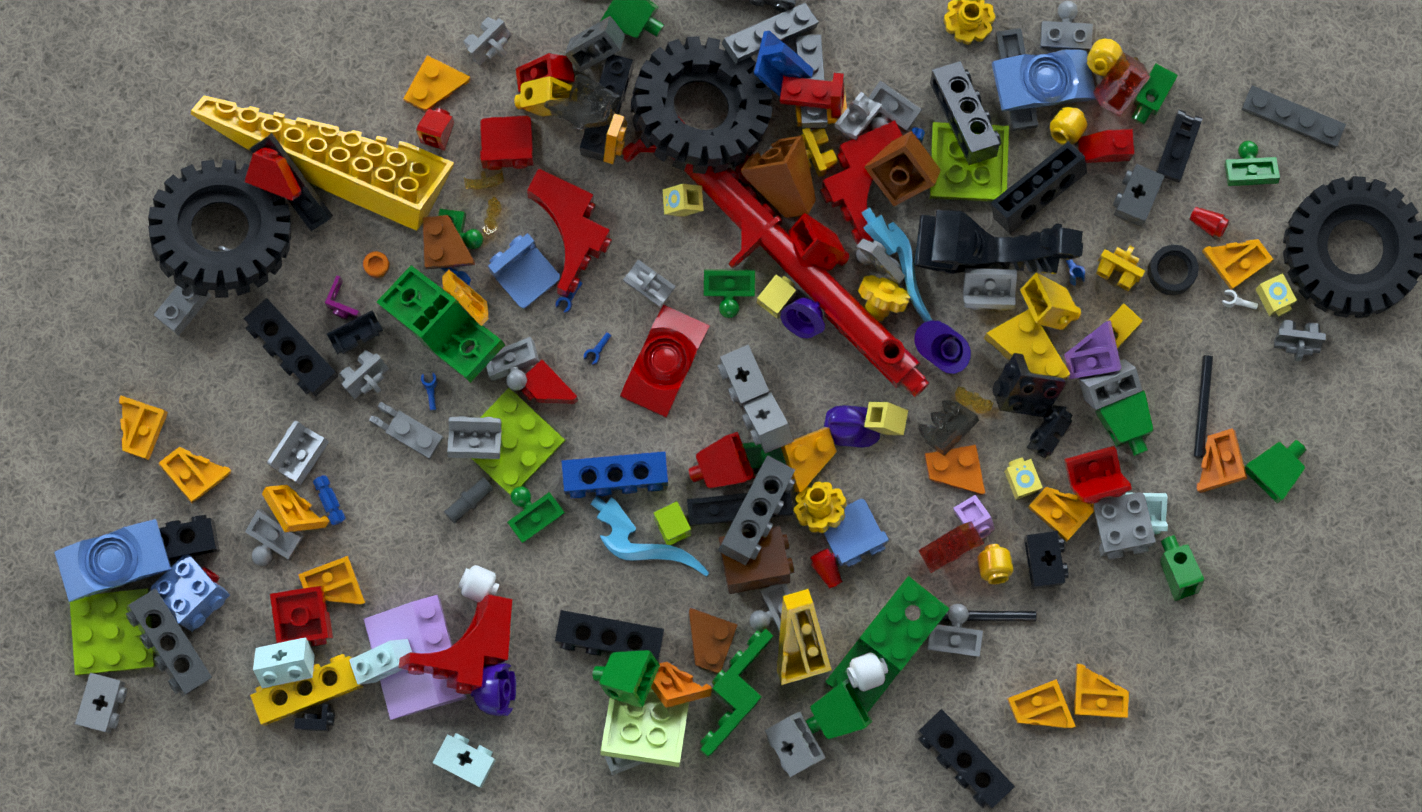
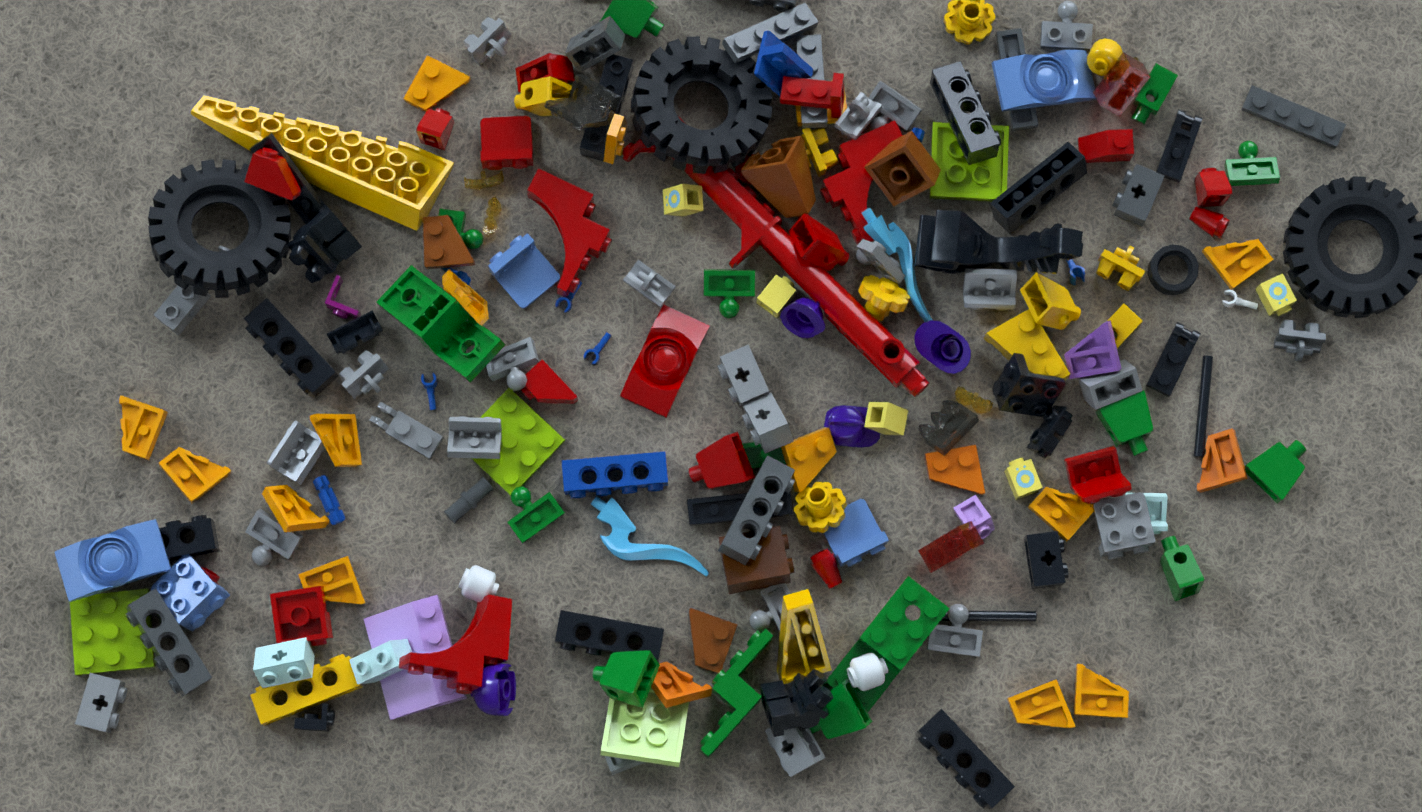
orange tile [363,251,390,278] -> none
light aqua brick [433,733,496,788] -> none
lime panel [654,501,691,545] -> none
yellow head [977,544,1014,585] -> none
yellow head [1049,107,1088,145] -> none
none -> black hips [287,204,362,283]
none -> light orange wing [310,413,362,467]
none -> black hips [761,669,834,737]
none -> black plate [1146,322,1201,397]
none -> red slope [1195,168,1232,208]

